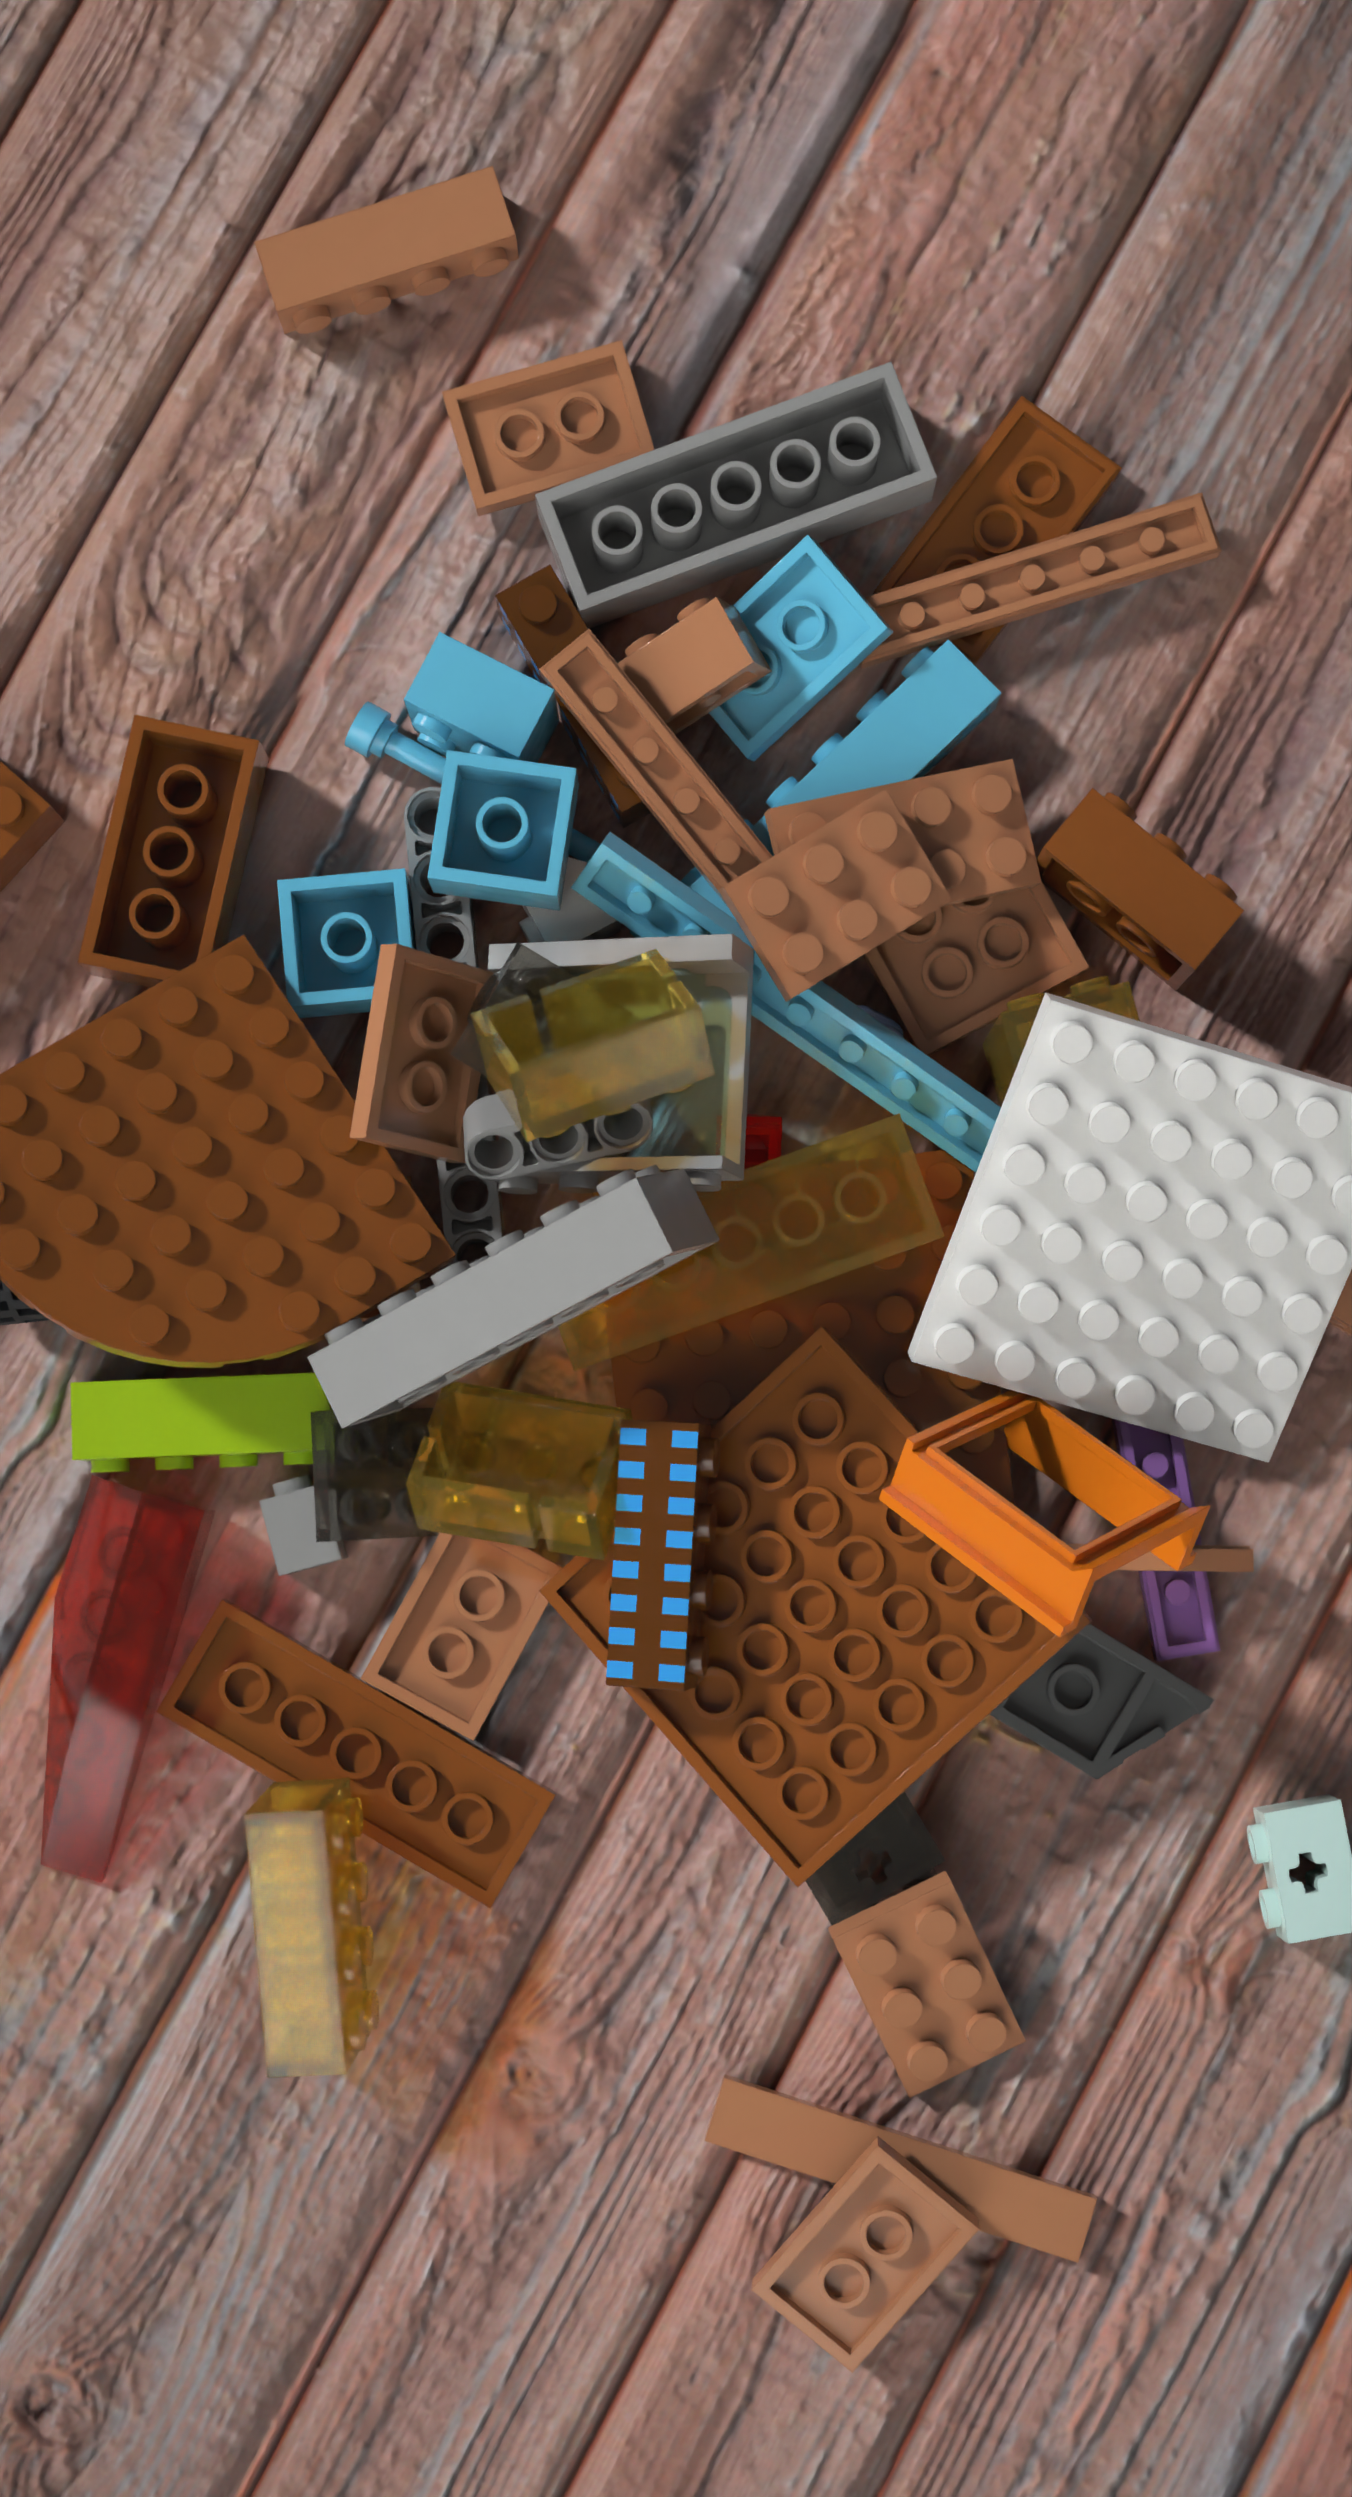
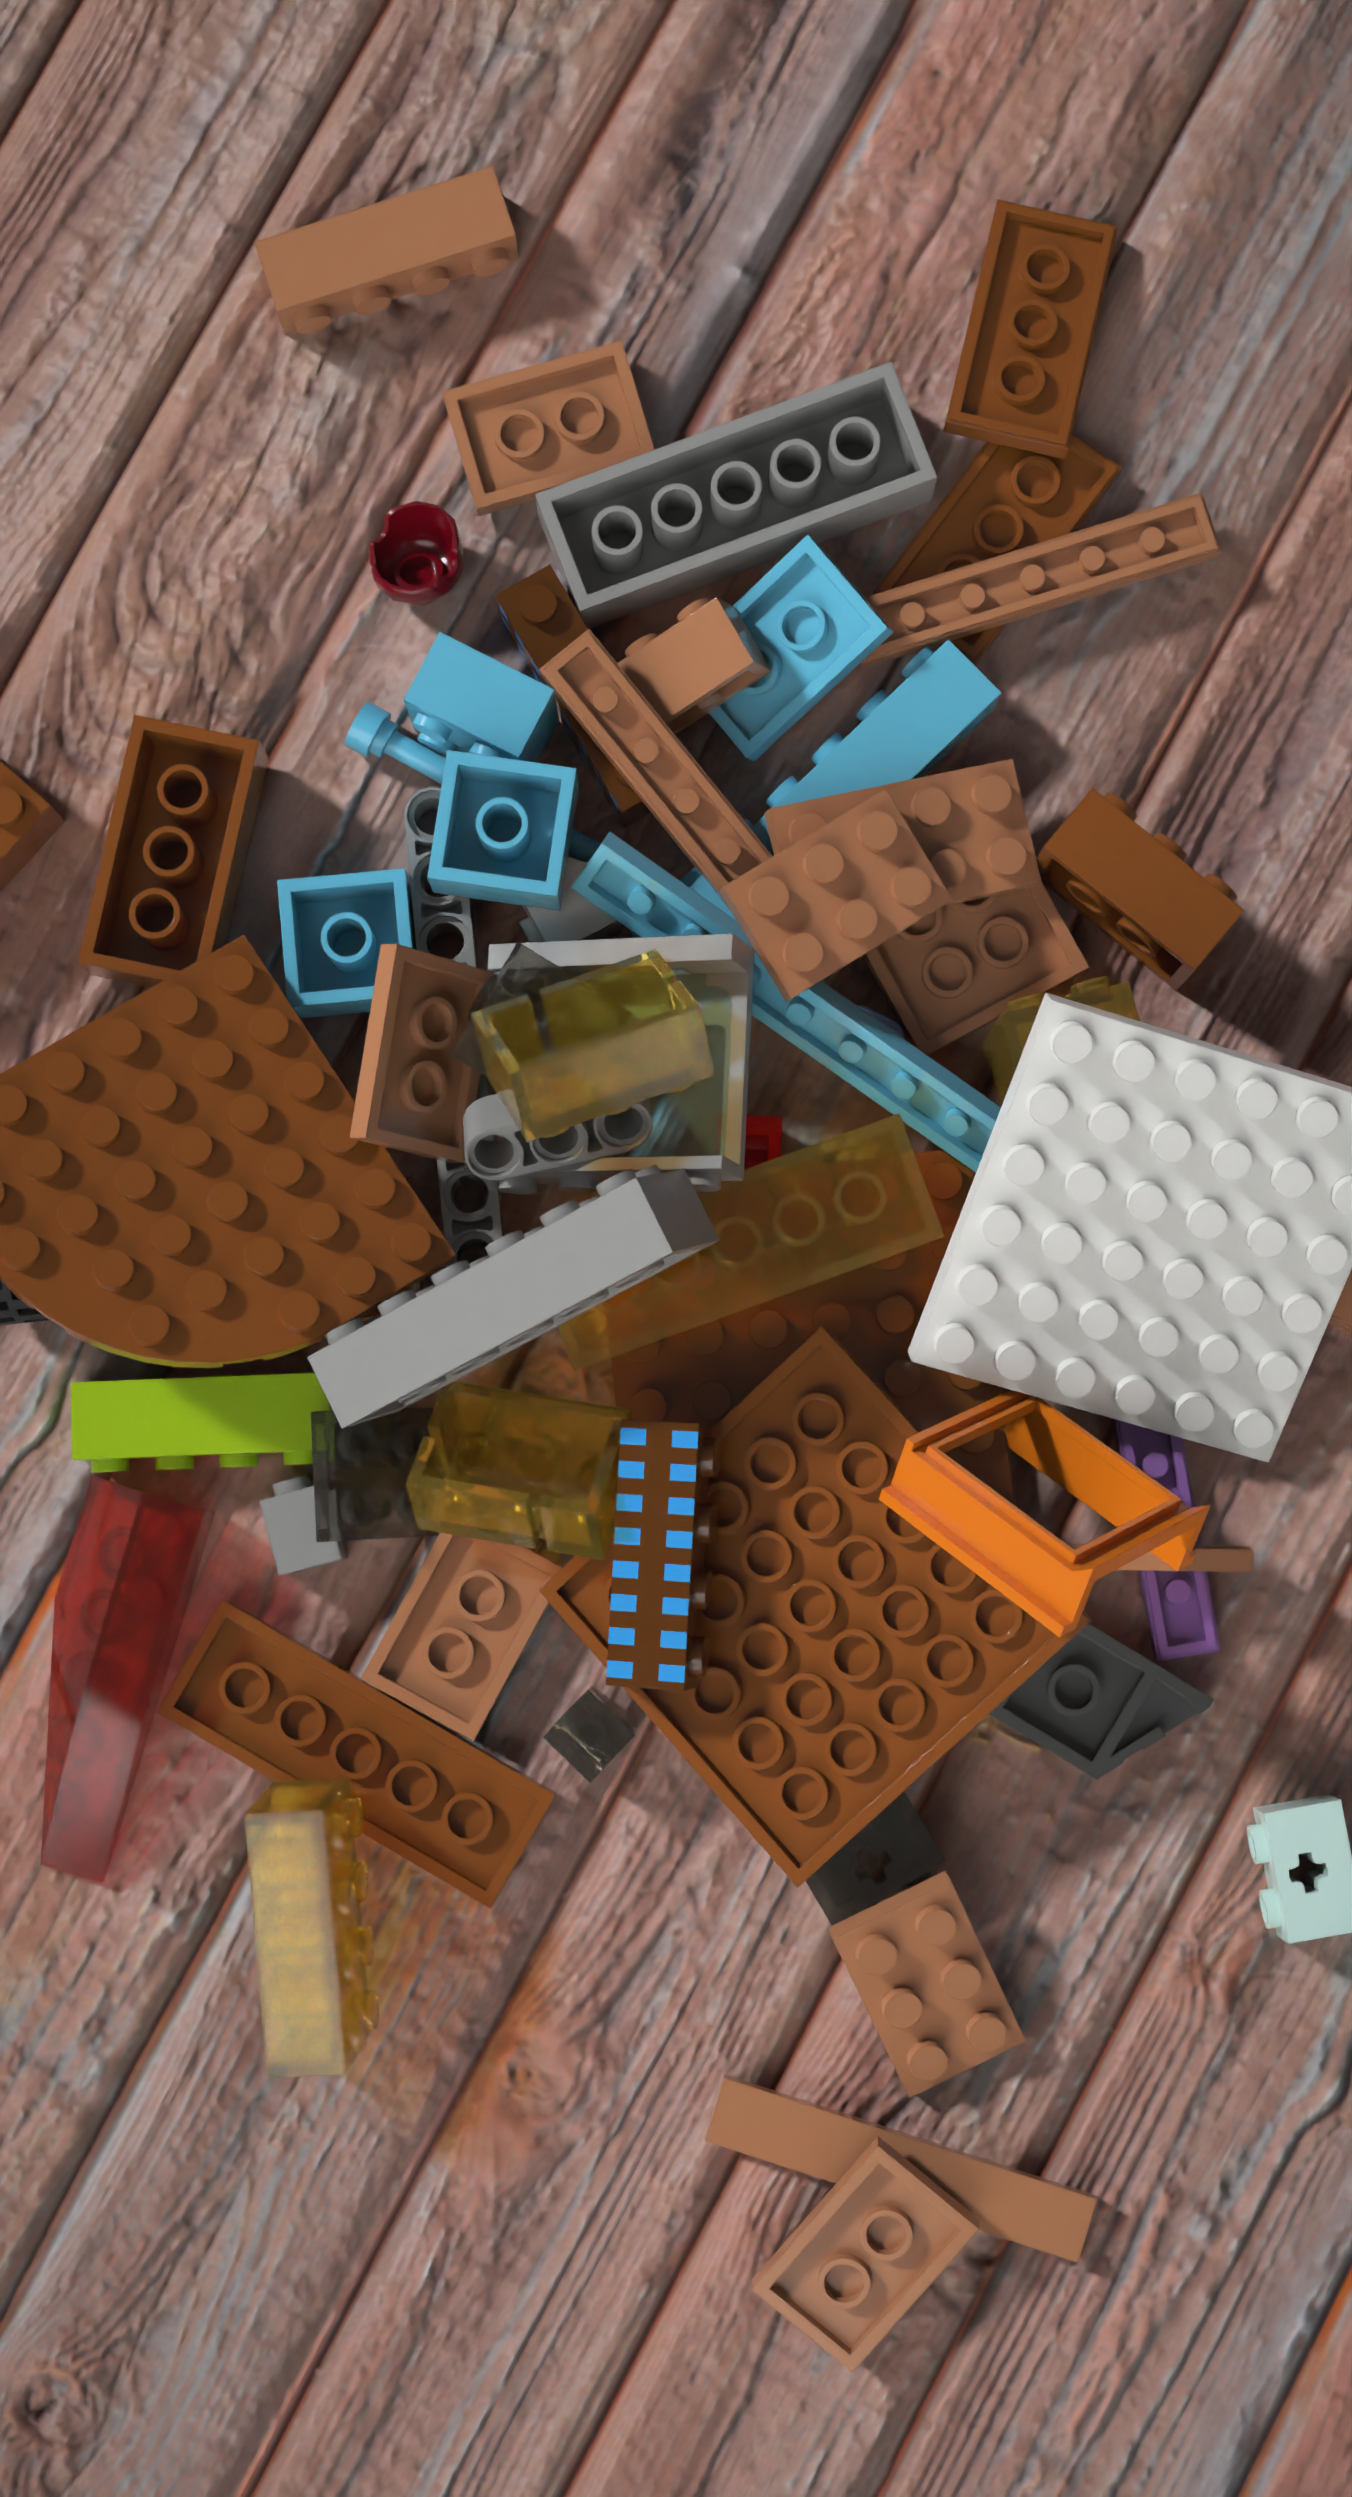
none -> dark red hair [369,501,465,606]
none -> clear smoke brick [543,1686,637,1783]
none -> dark orange tile [943,199,1118,459]

